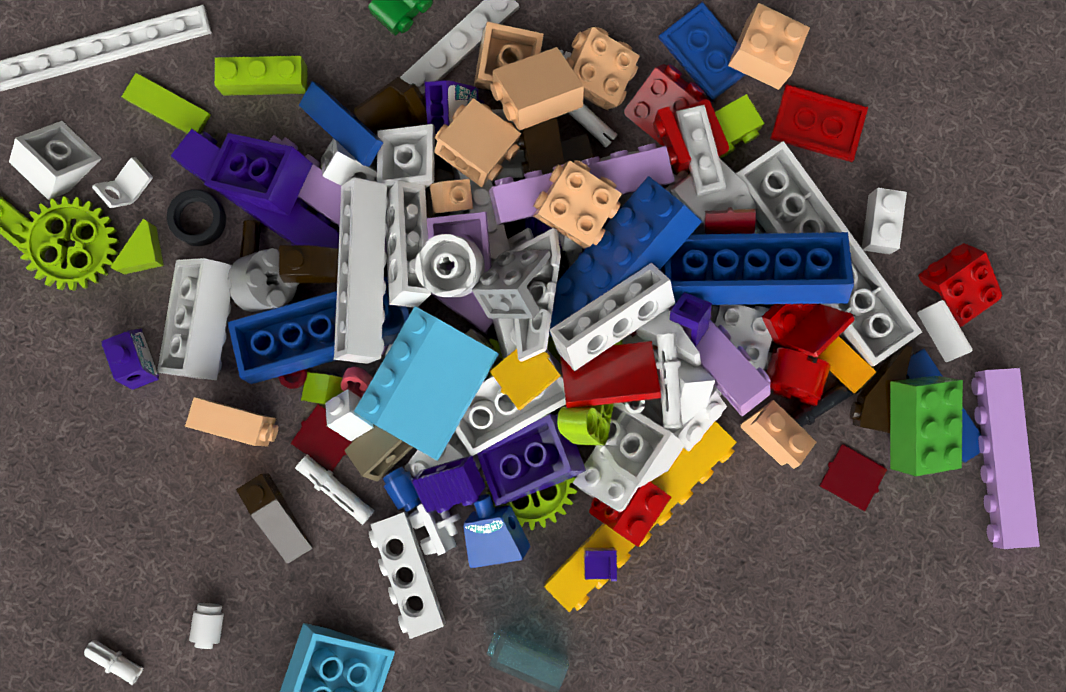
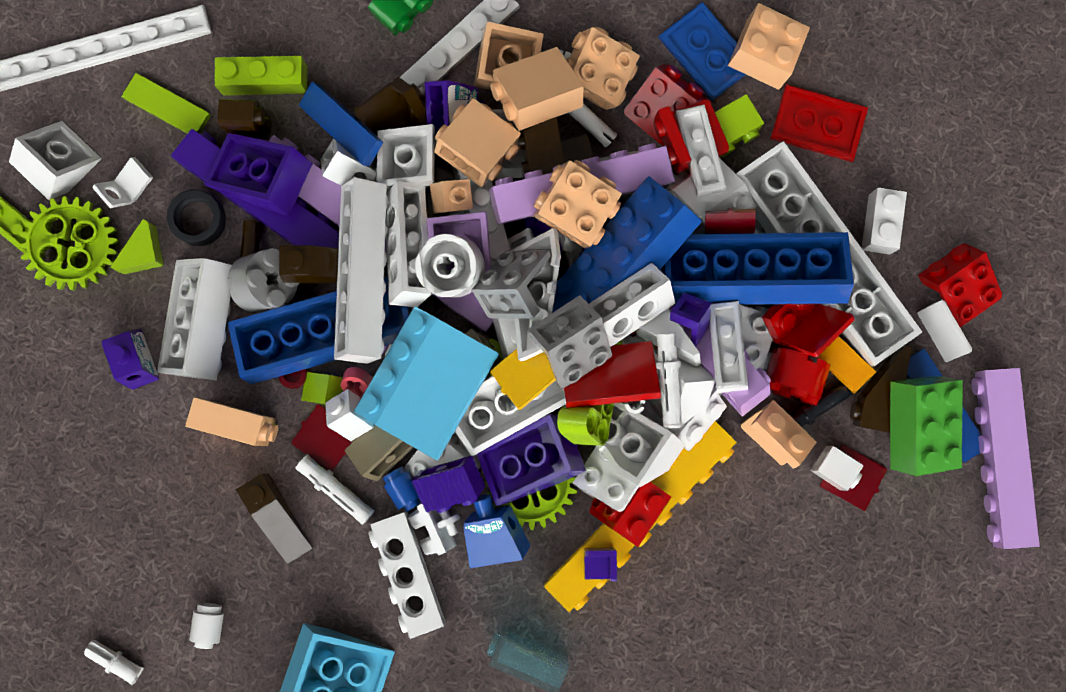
none -> dark brown brick [217,99,272,139]
none -> light grey bracket [527,295,612,389]
none -> white tile [710,301,748,393]
none -> white brick [810,446,863,491]

